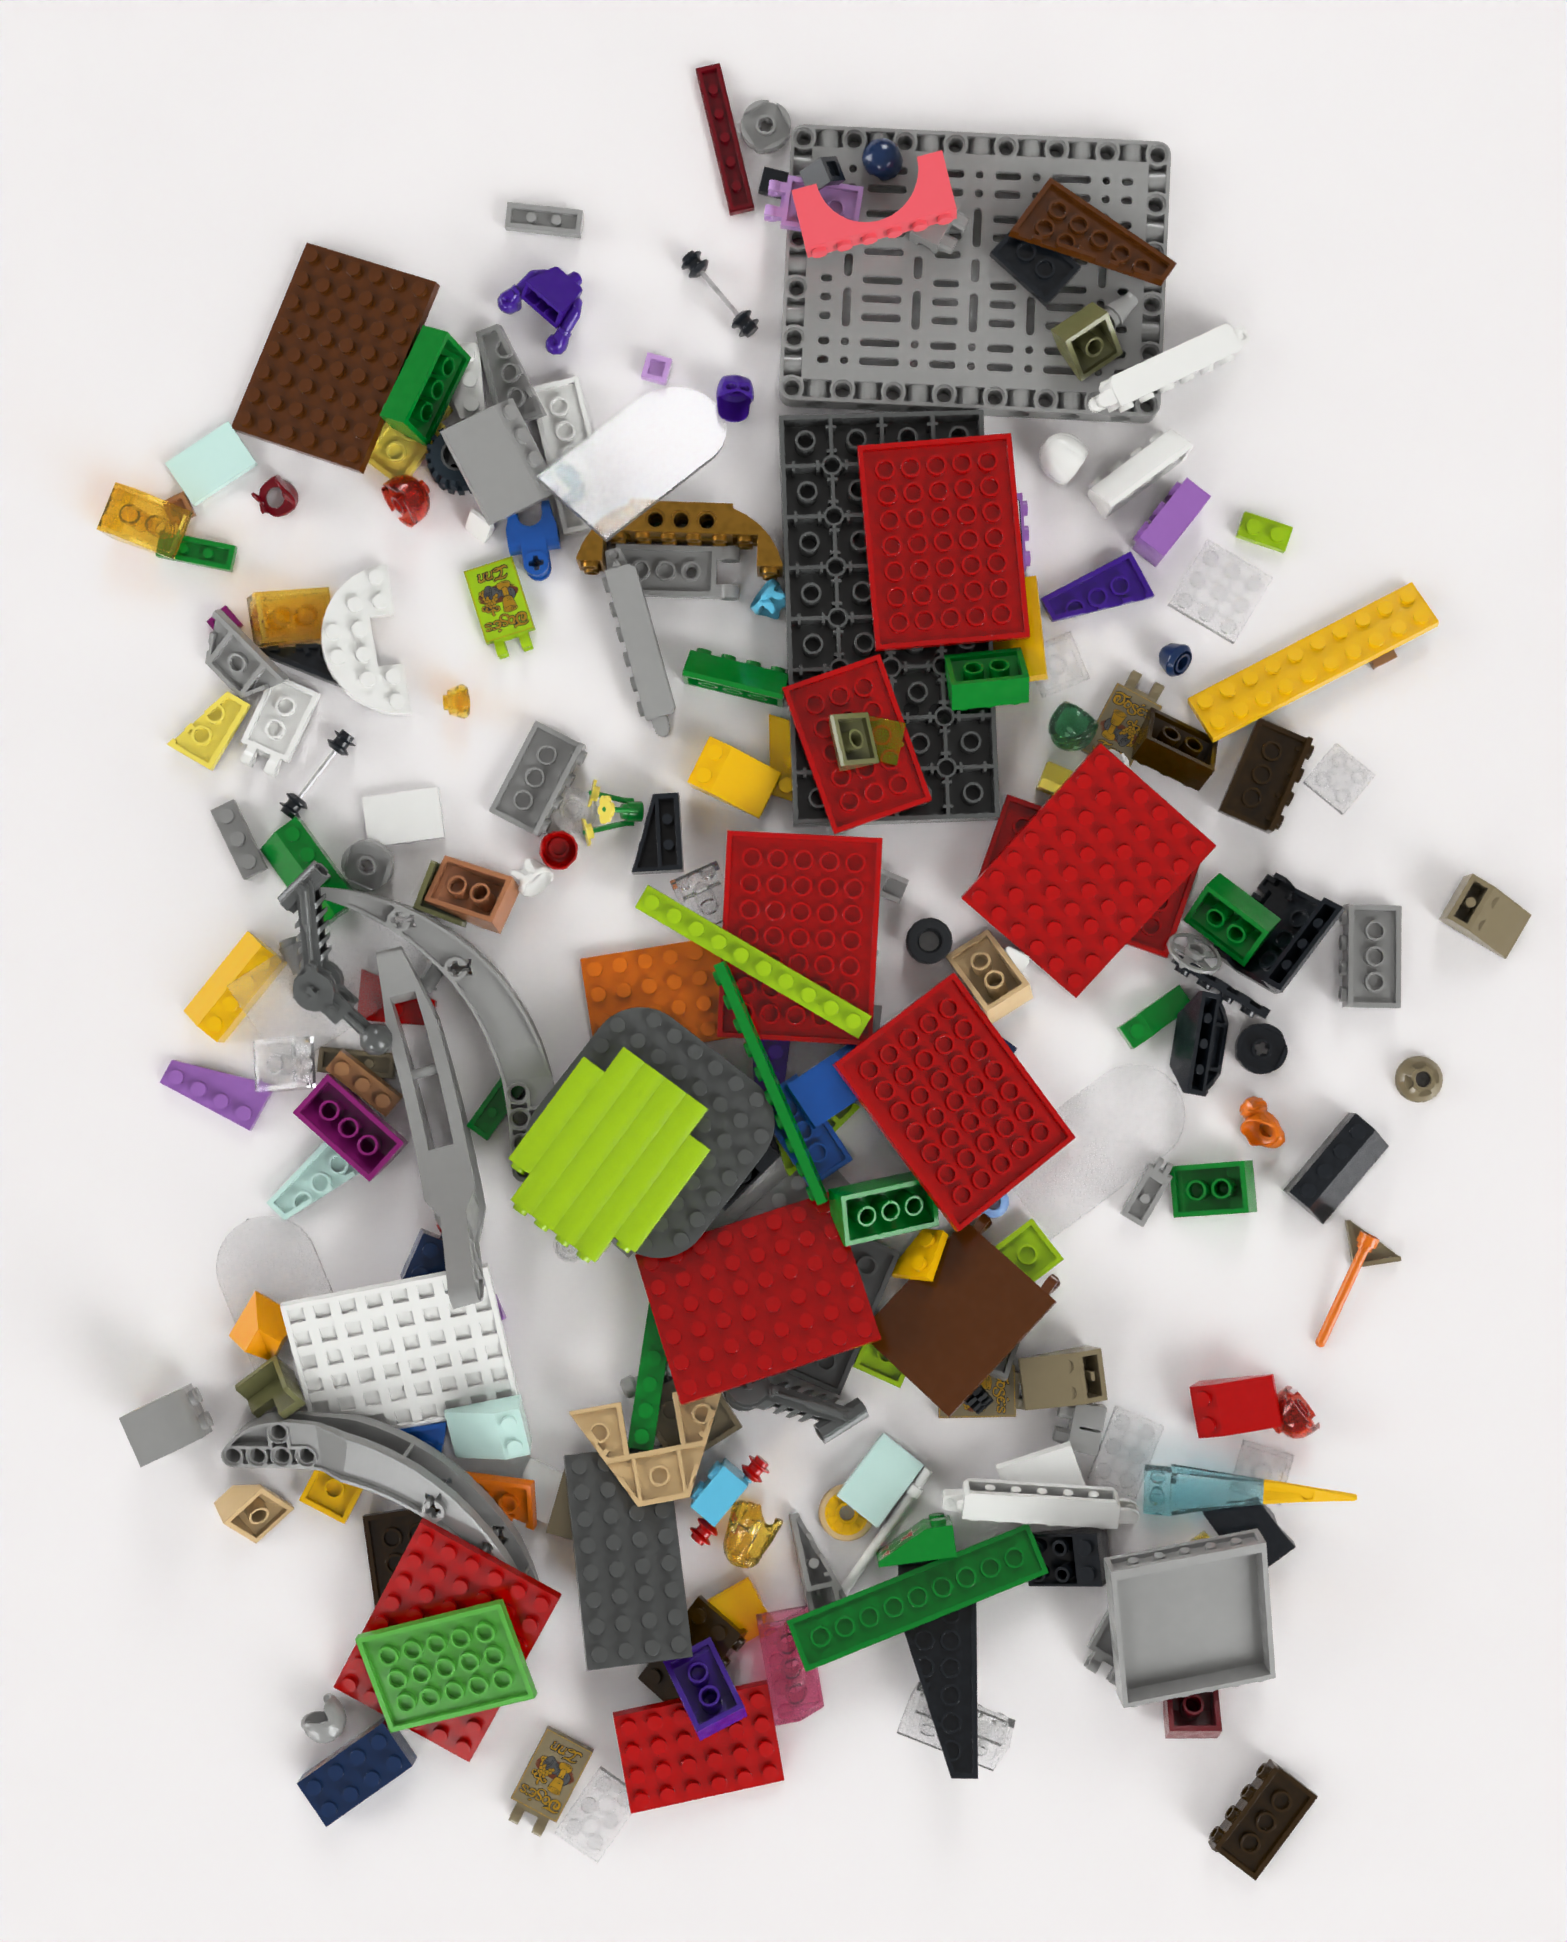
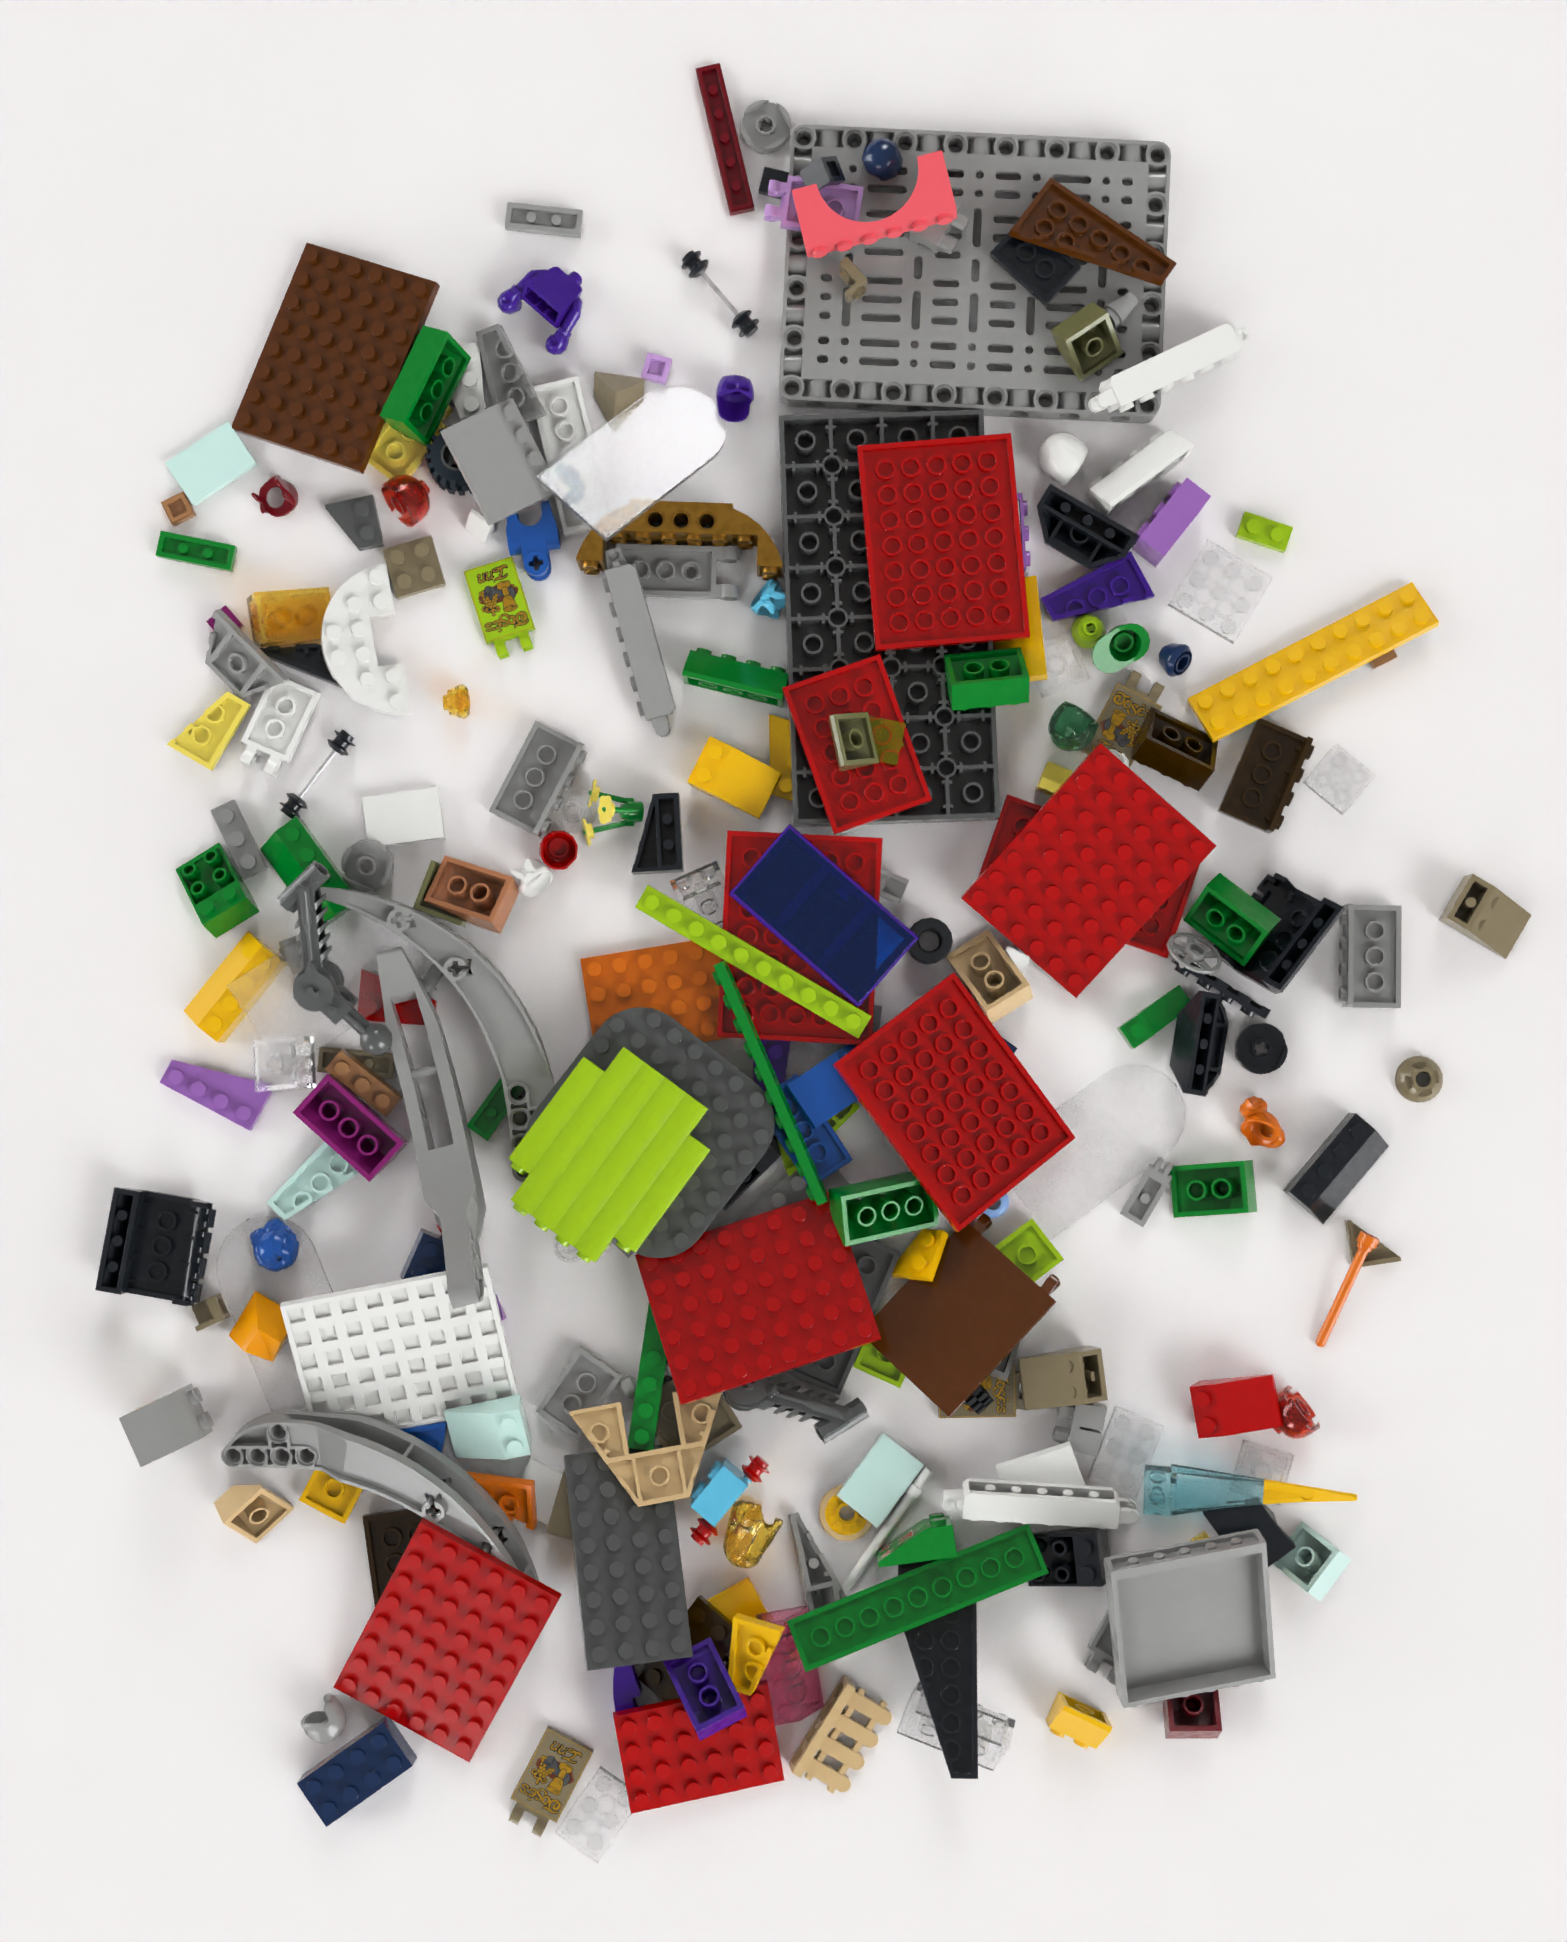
clear yellow slope [97,482,193,560] -> none
olive panel [235,1355,306,1419] -> none
bright green plate [355,1598,537,1733] -> none
dark brown bracket [1208,1759,1318,1881] -> none
none -> black slope [95,1187,216,1306]
none -> green slope [176,843,260,938]
none -> dark tan panel [192,1293,231,1331]
none -> blue hair [250,1218,299,1272]
none -> dark grey wing [325,495,385,551]
none -> dark tan plate [382,535,446,600]
none -> light grey plate [536,1346,623,1440]
none -> dark tan slope [593,372,645,435]
none -> dark purple slope [613,1665,643,1712]
none -> yellow wing [728,1613,785,1696]
none -> clear blue door [729,824,919,1008]
none -> tan fence [788,1675,892,1793]
none -> dark tan bracket [839,256,867,303]
none -> black wedge [1036,484,1138,569]
none -> yellow slope [1046,1691,1112,1749]
none -> lime cone [1071,614,1106,649]
none -> green piece [1092,623,1150,673]
none -> light aqua slope [1273,1521,1351,1601]

